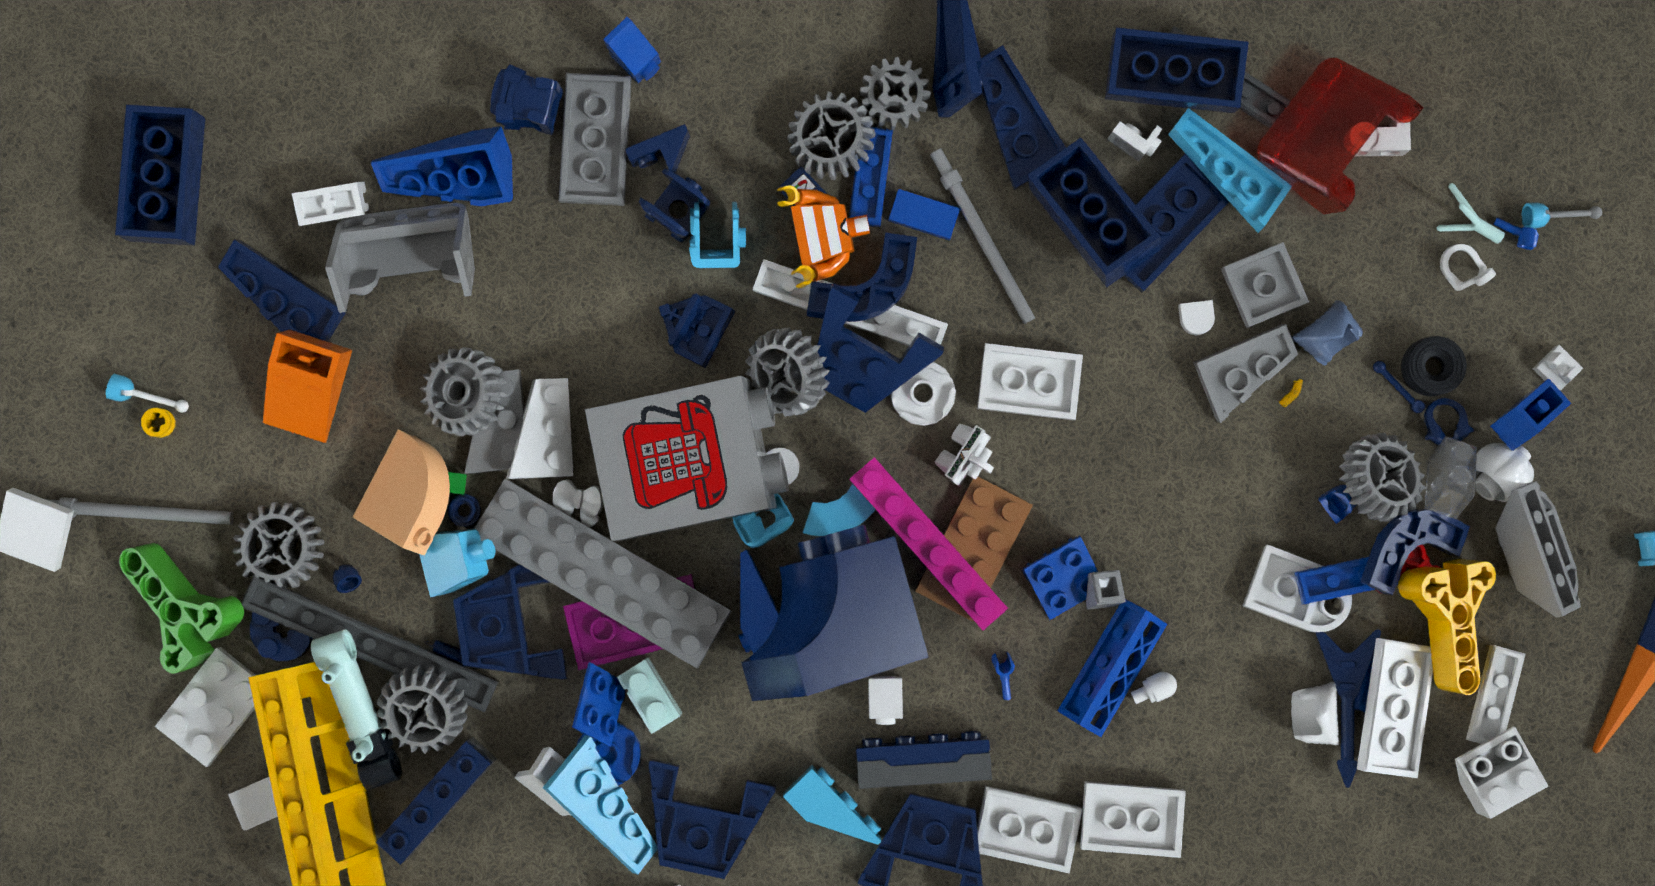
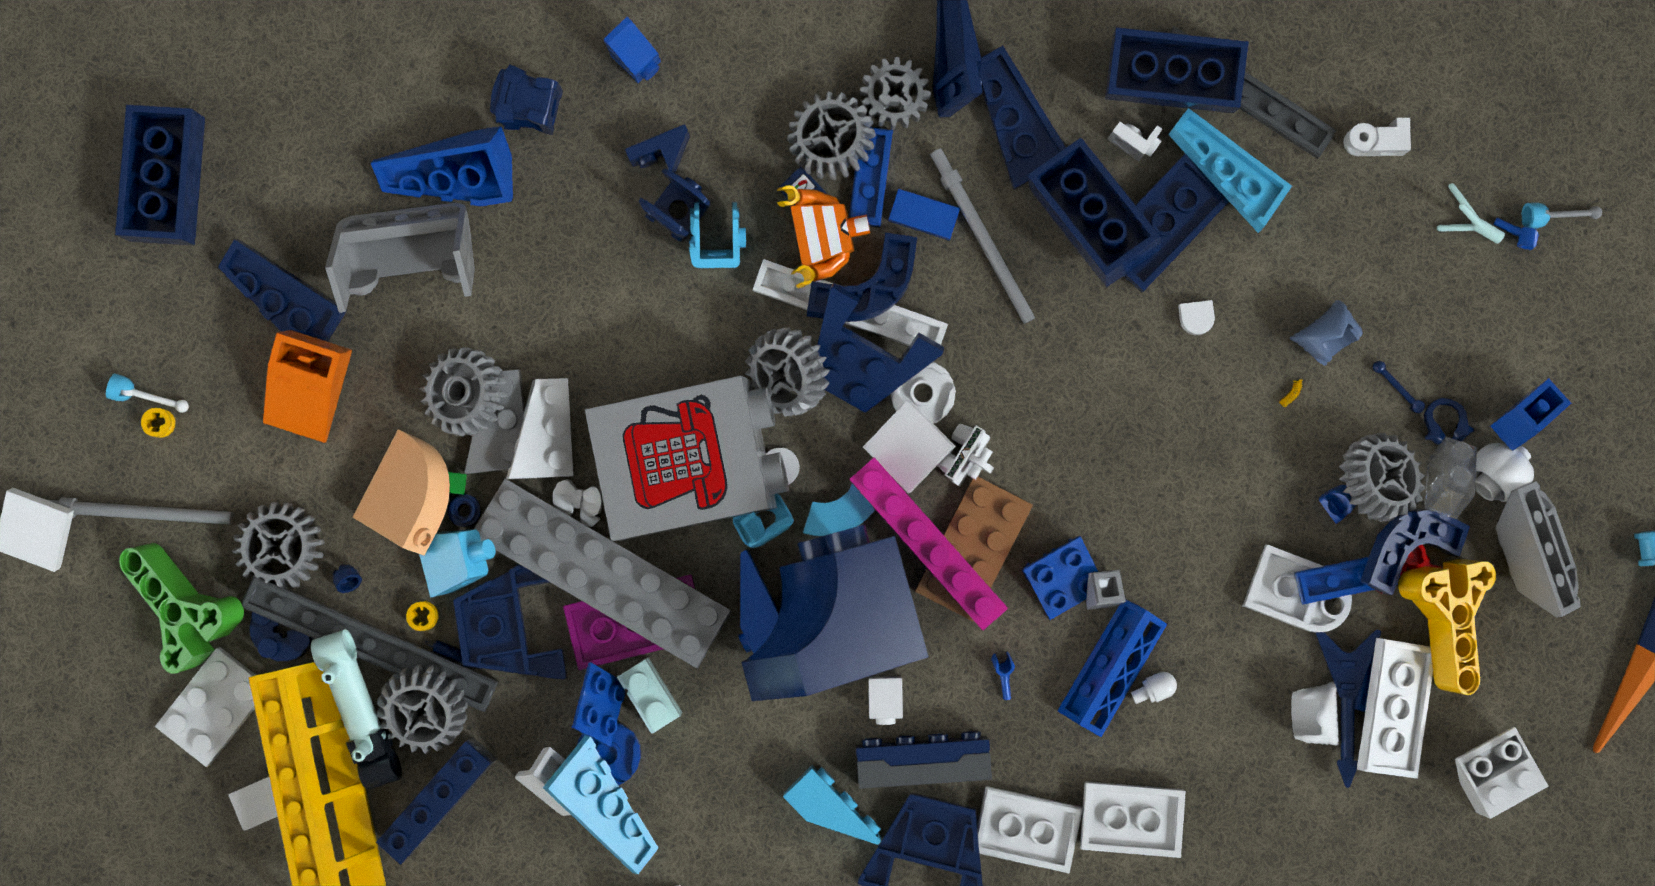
white hinge [292,182,369,226] -> none
light grey tile [559,73,632,206] -> none
dark blue wing [649,759,776,879] -> none
dark blue slope [659,293,736,368] -> none
white plate [977,343,1083,420] -> none
light grey wing [1193,324,1298,423] -> none
light grey plate [1221,242,1309,328] -> none
clear red windscreen [1257,58,1424,214] -> none
black tyre [1401,336,1467,396] -> none
white piece [1440,244,1496,291] -> none
white tile [1466,644,1526,744] -> none
white tile [1533,345,1583,391] -> none
none -> yellow bush [406,601,439,631]
none -> white tile [863,400,955,493]

